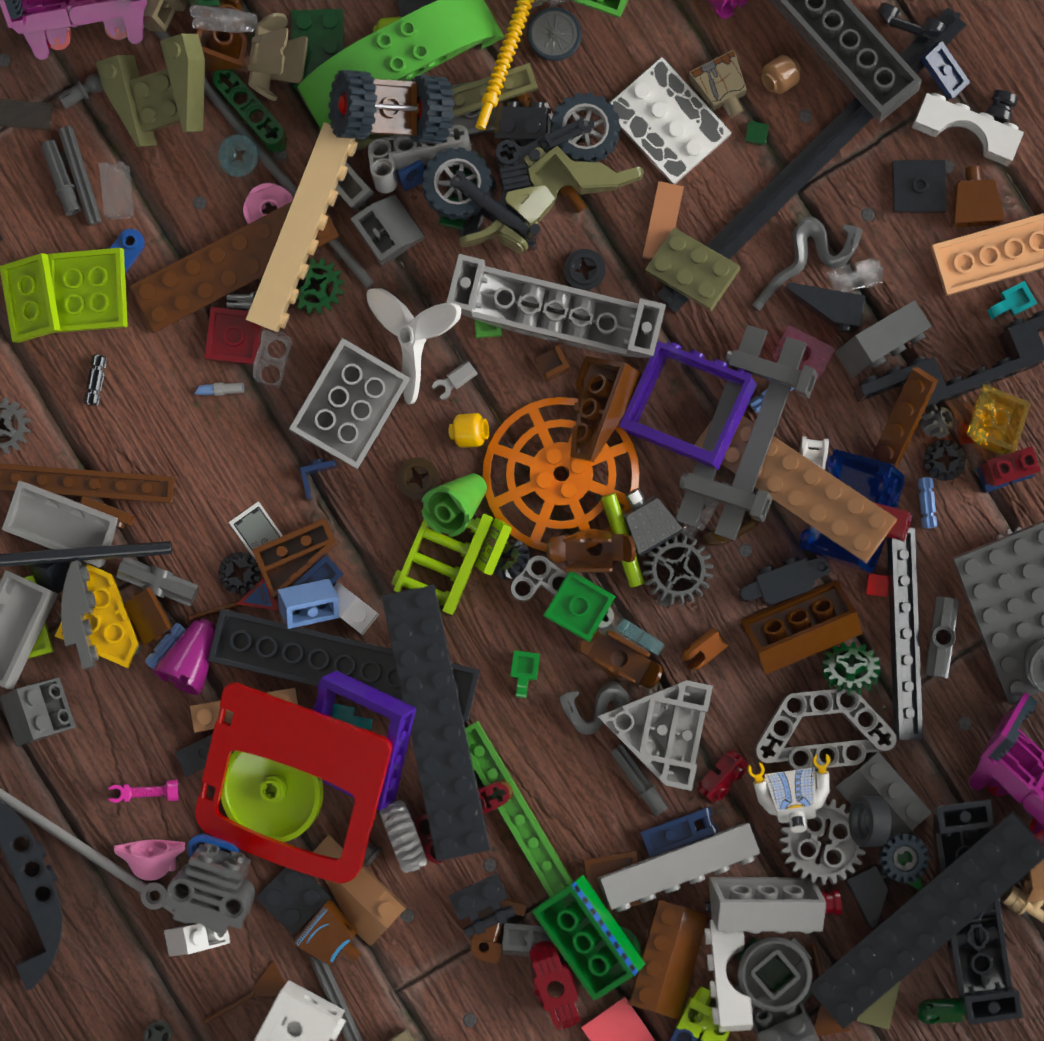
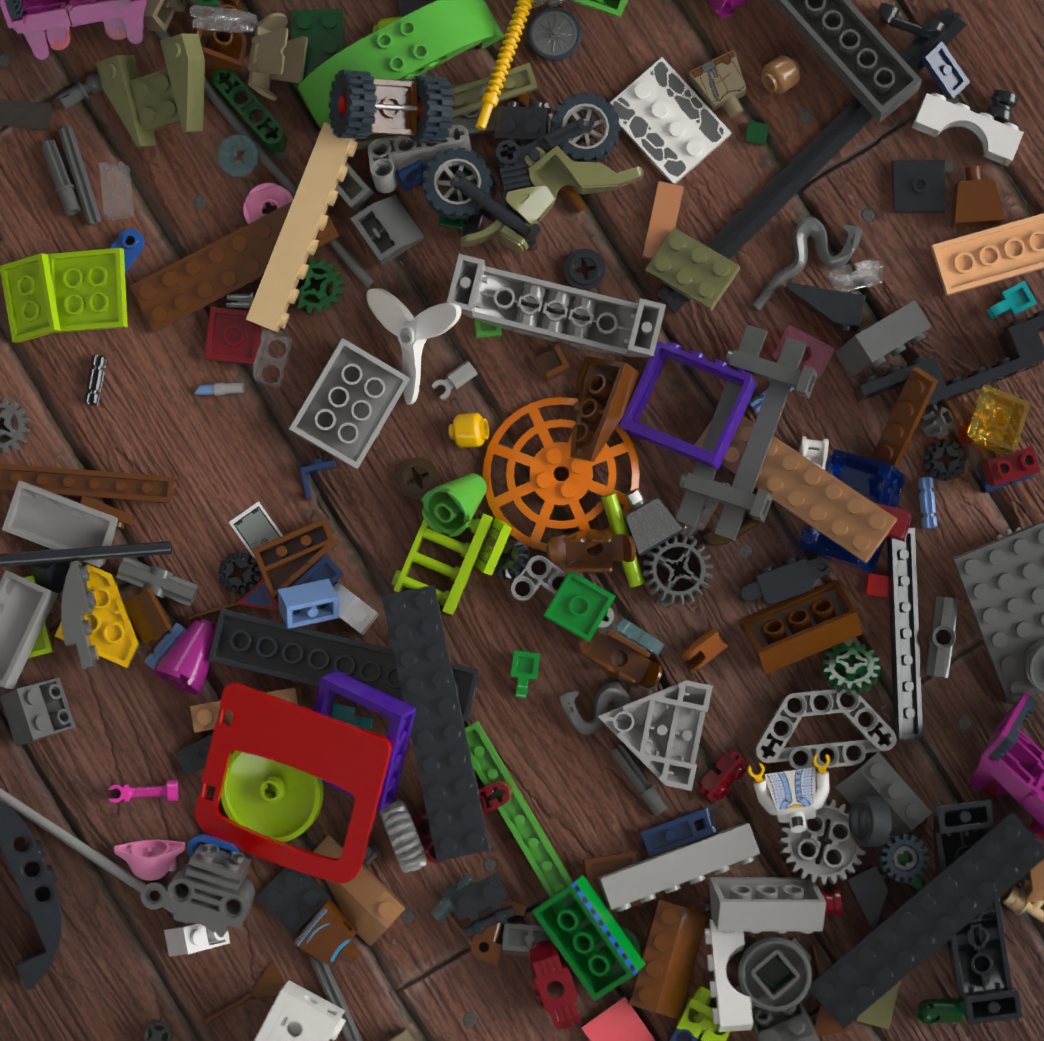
none -> clear light blue pin [430,872,477,923]

